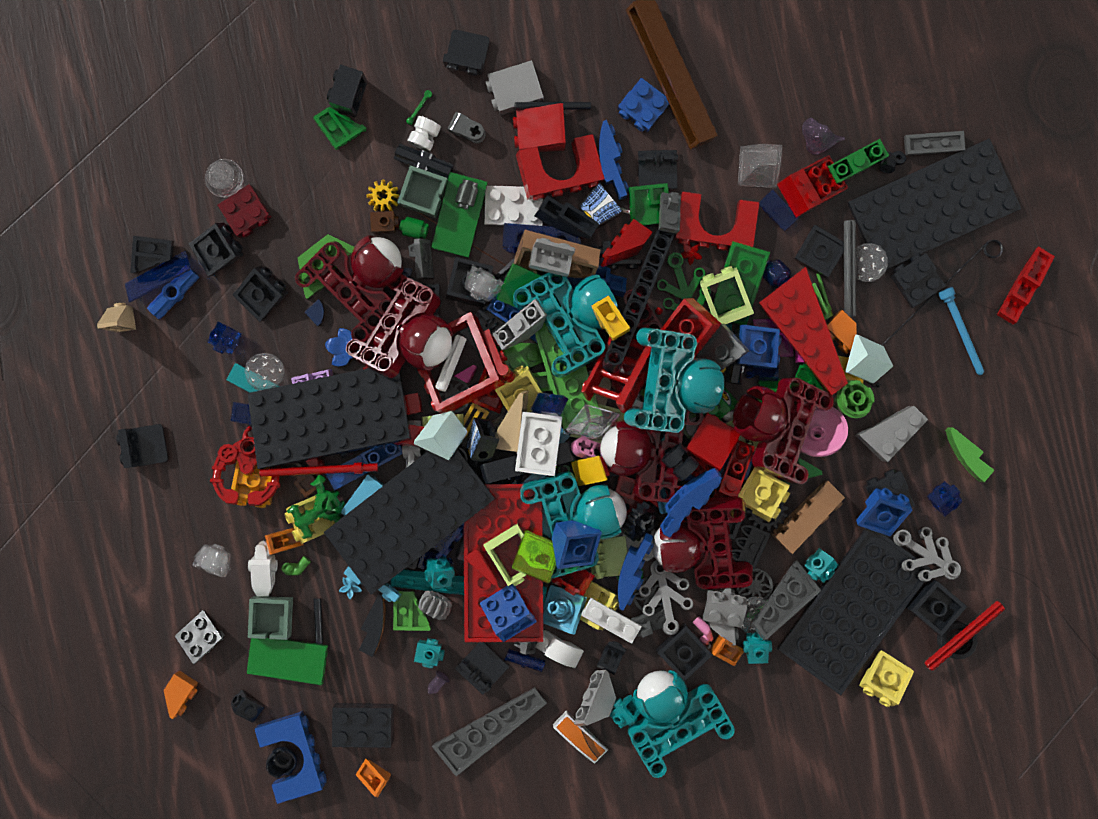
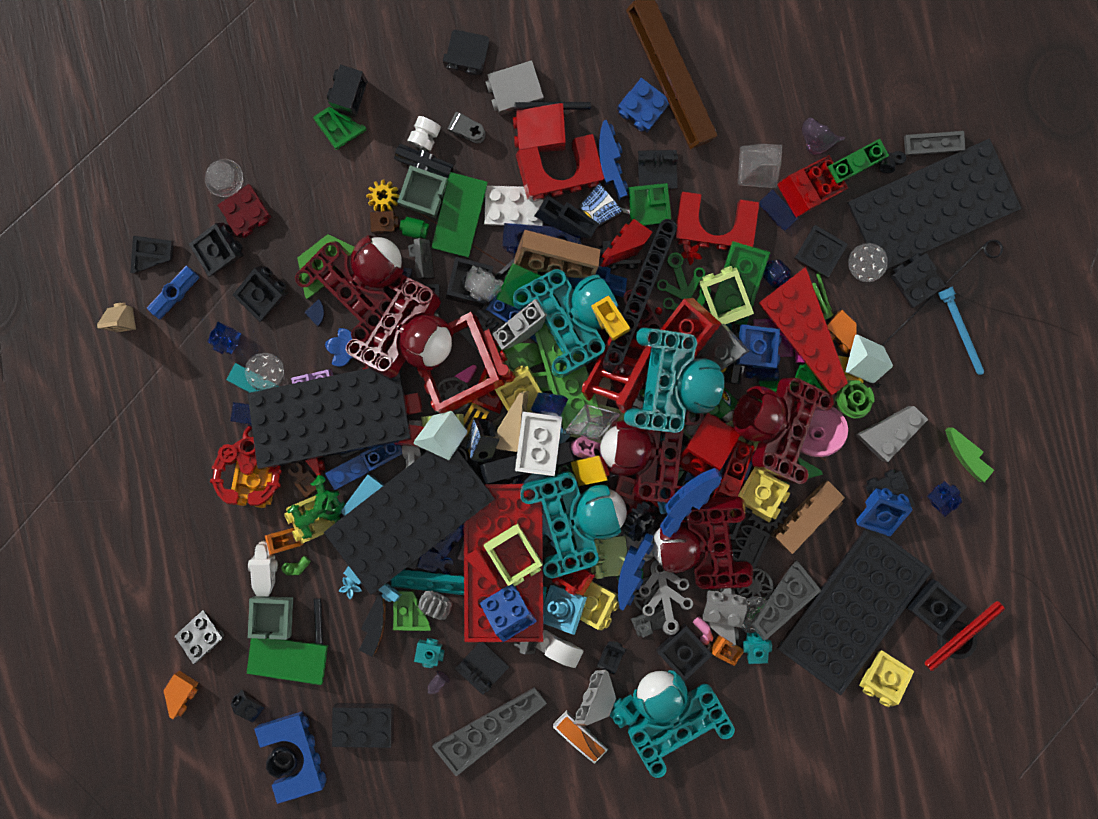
black bracket [116,424,169,468] -> none
clear blue piece [125,251,191,303] -> none
clear cone [192,544,231,578] -> none
red bar [259,462,378,477] -> none
orange slope [356,759,391,798] -> none
green hinge [406,90,432,125] -> none
teal brick [425,557,455,589] -> none
white axle [435,335,466,392] -> none
pearl dark grey brick [455,179,479,210] -> none
clear blue pin [505,649,545,672] -> none
clear neon green tile [512,530,556,583] -> none
light grey bracket [529,238,575,277] -> none
blue slope [552,520,602,569] -> none
white plate [581,598,642,643] -> none
dark grey hinge [659,192,681,234] -> none
black wheel [661,443,699,481] -> none
teal brick [805,548,838,583] -> none
dark grey axle [844,220,856,317] -> none
light grey plant [893,527,961,582] -> none
red slope [997,246,1055,325] -> none

